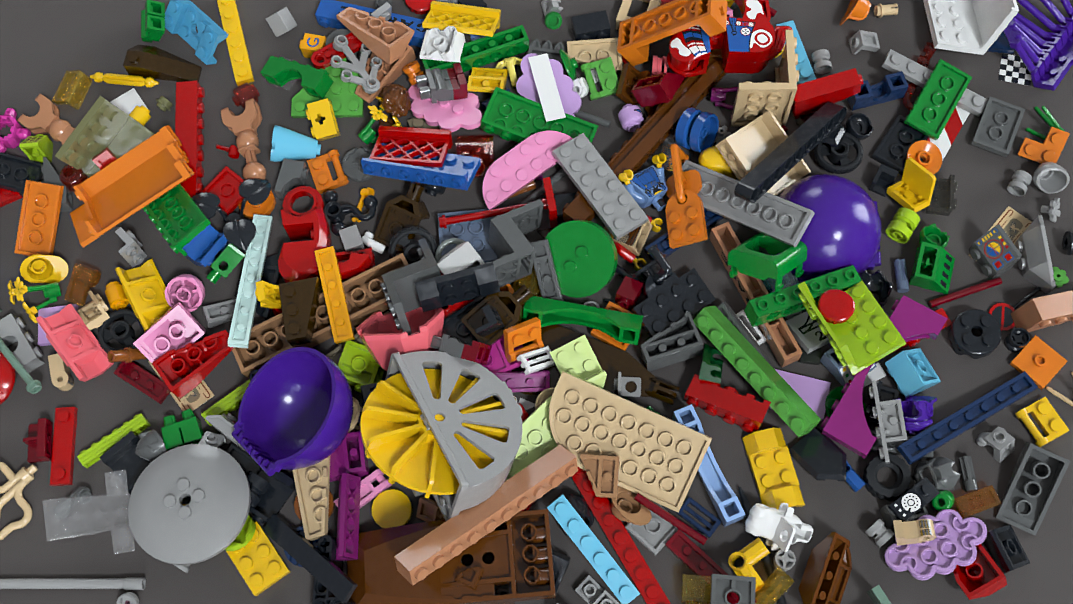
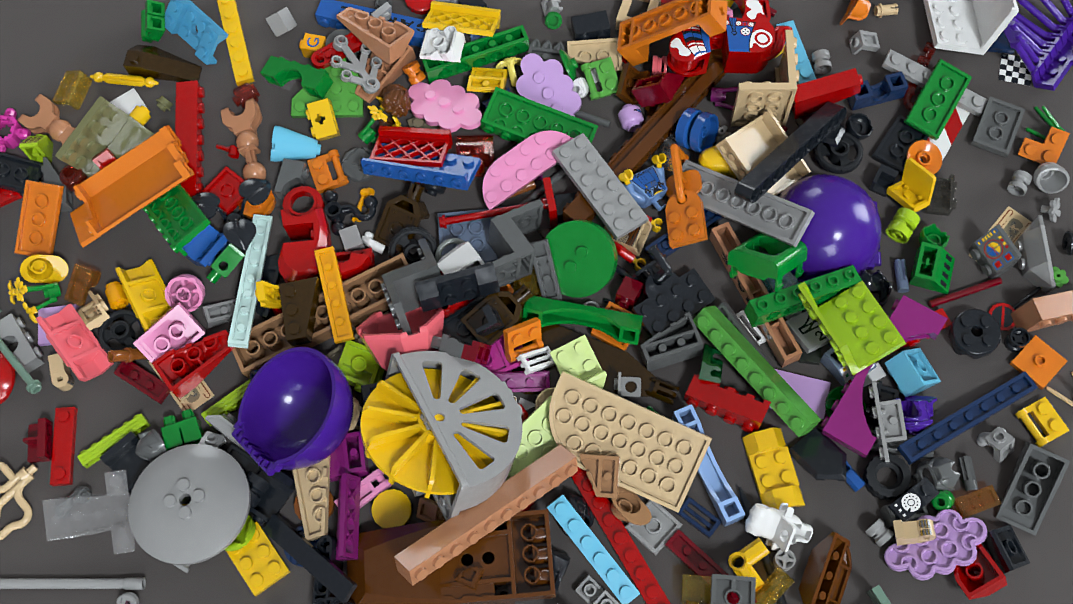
light grey bracket [115,227,147,268] -> none
dark grey hips [416,63,468,104] -> none
white sticker [528,53,566,122] -> none
dark red bar [634,493,708,545] -> none
red piece [818,289,855,324] -> none

